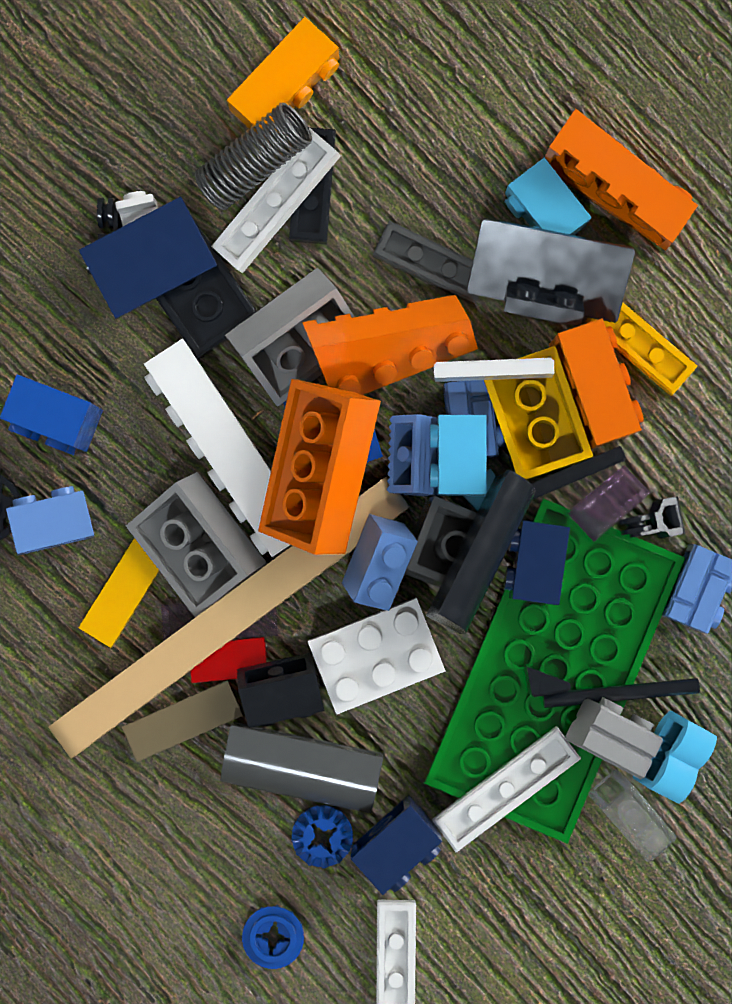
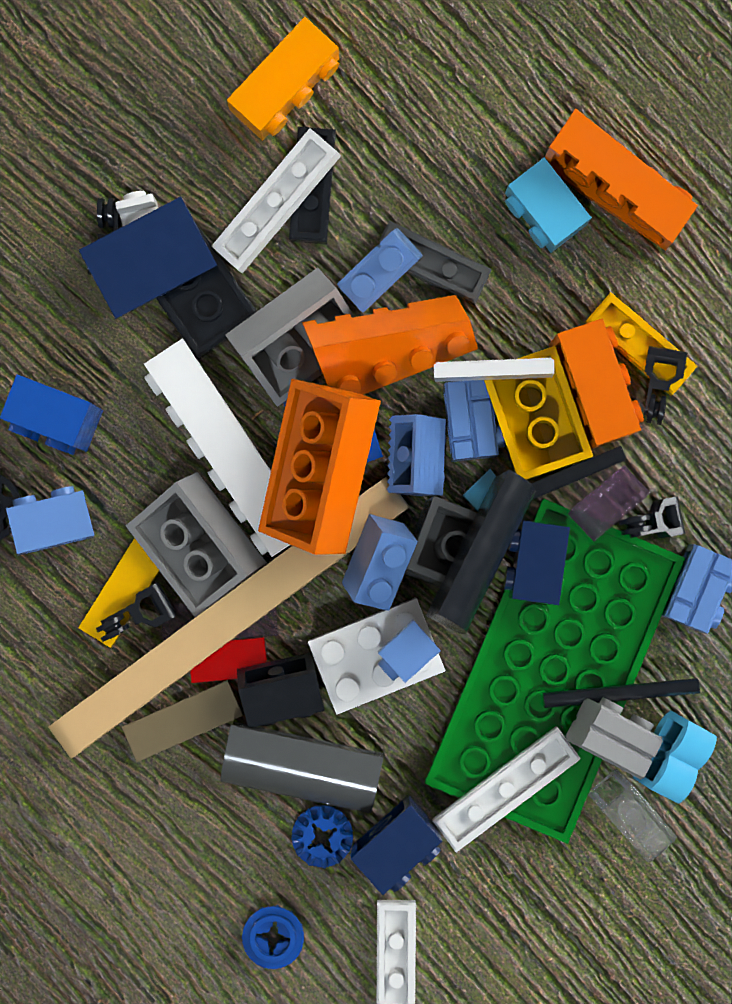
dark grey piece [195,102,312,210] -> none
medium azure brick [430,415,486,496] -> none
bracket [467,218,635,326] -> none
black slope [524,665,571,697] -> none
none -> black piece [96,582,177,642]
none -> medium blue brick [337,228,423,312]
none -> medium blue brick [378,620,441,683]
none -> black piece [644,346,688,425]

